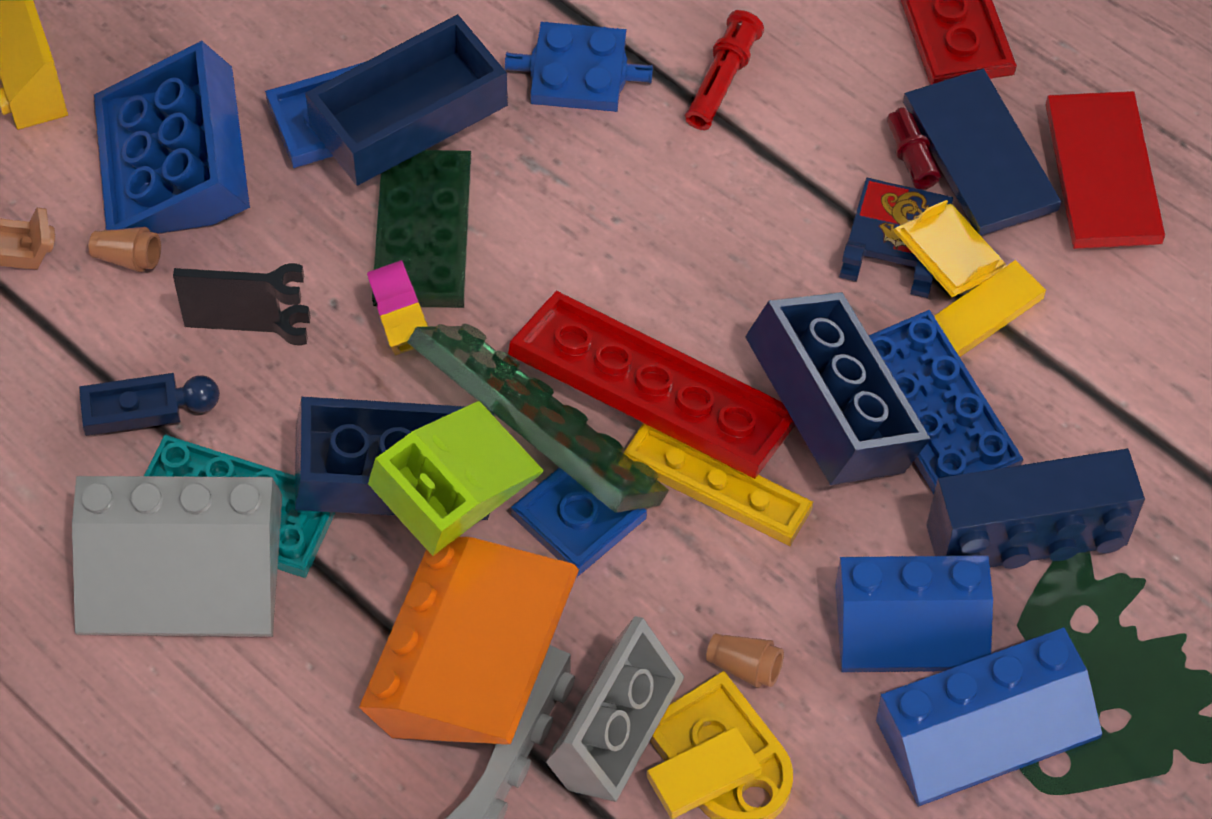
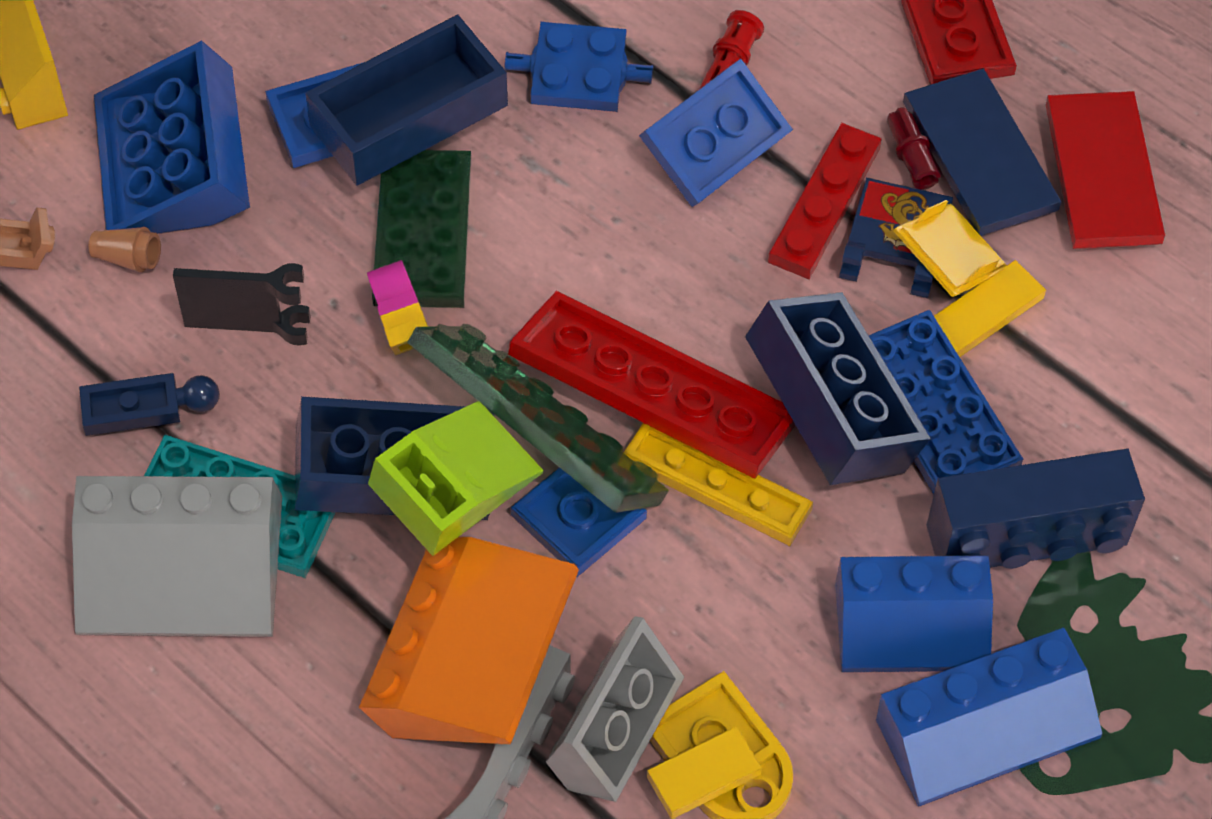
nougat cone [706,633,784,688] -> none
none -> blue plate [639,59,793,207]
none -> red plate [768,122,882,280]

